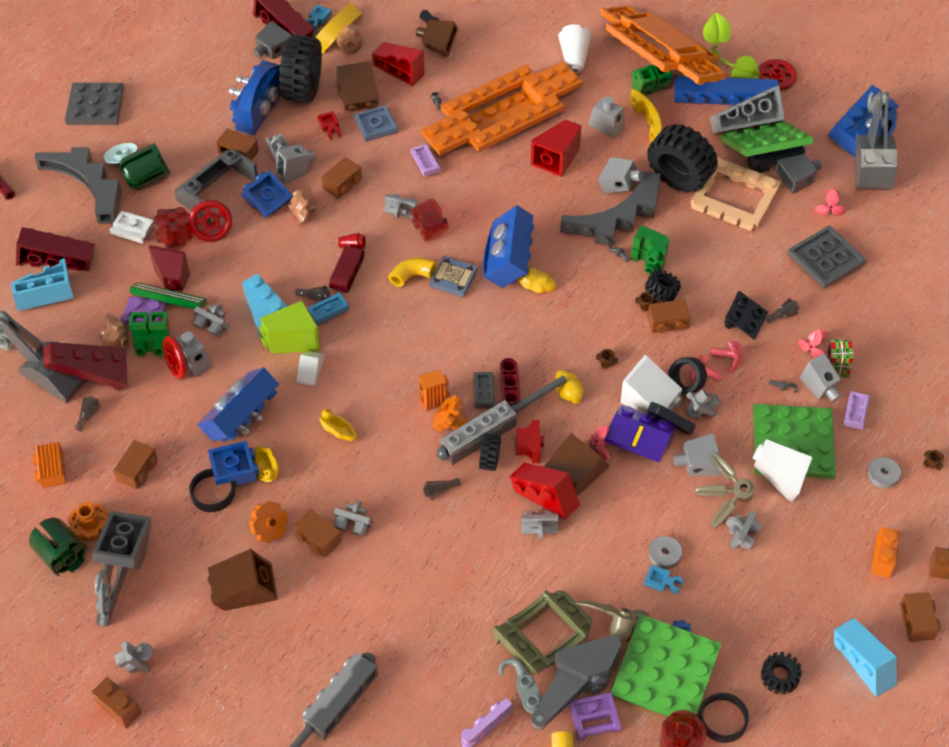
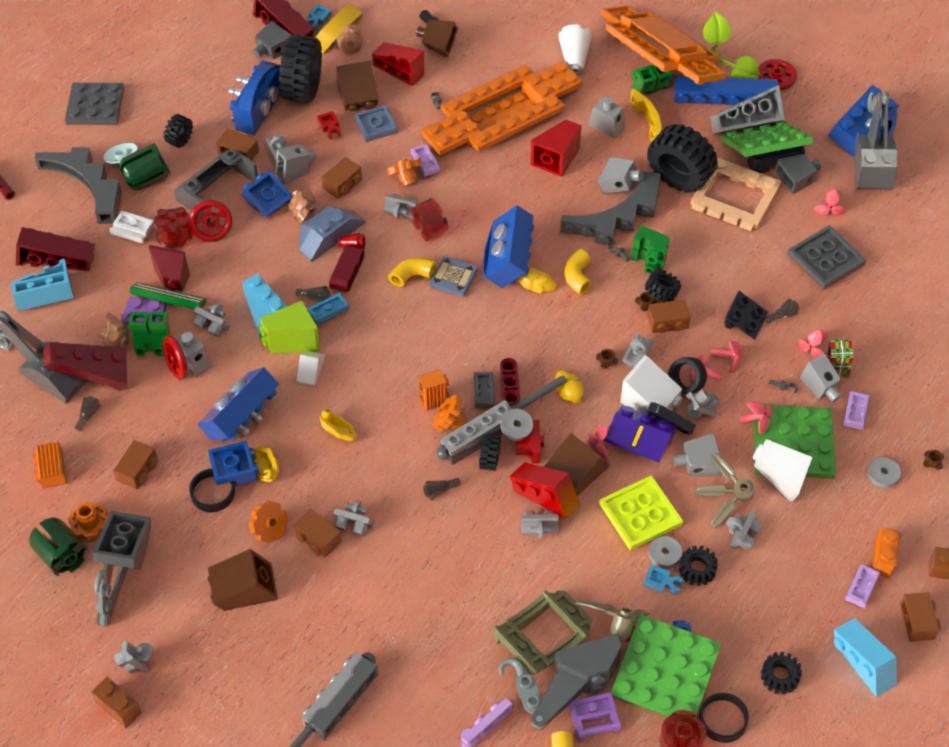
none -> black tyre [163,114,193,148]
none -> sand blue wedge [299,206,366,262]
none -> orange plant [387,158,422,186]
none -> light grey piece [500,409,533,441]
none -> yellow cylinder [564,249,592,295]
none -> neon yellow plate [599,475,683,551]
none -> light grey hips [622,333,654,369]
none -> black tyre [679,546,718,586]
none -> coral plant [740,401,773,434]
none -> lavender plate [845,564,881,609]

